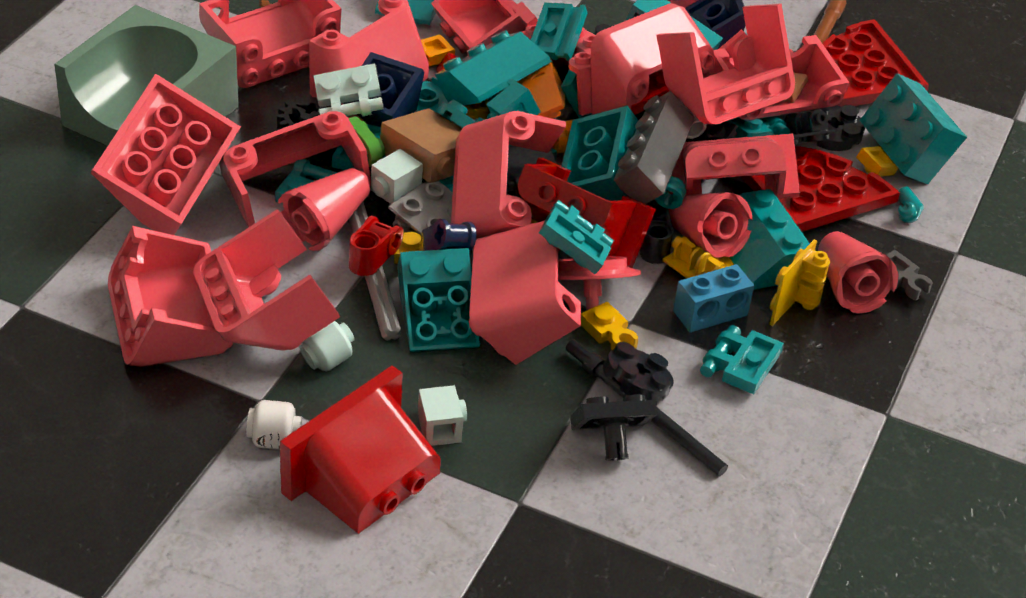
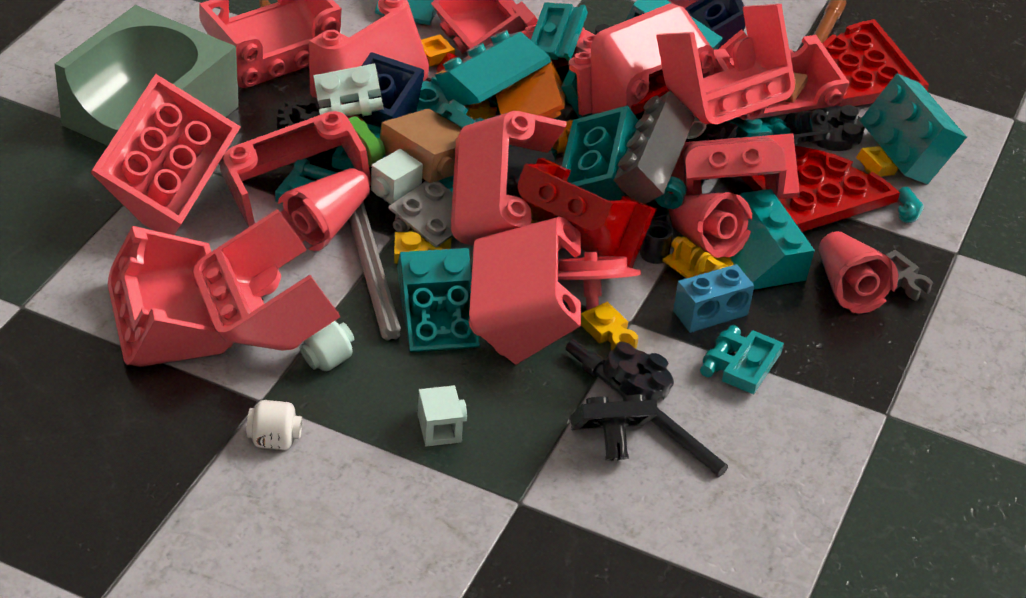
red windscreen [280,365,441,534] -> none
red piece [348,215,404,276] -> none
dark blue piece [422,219,476,252] -> none
teal brick [486,78,541,119] -> none
teal plate [539,200,614,274] -> none
yellow hinge [770,239,830,326] -> none

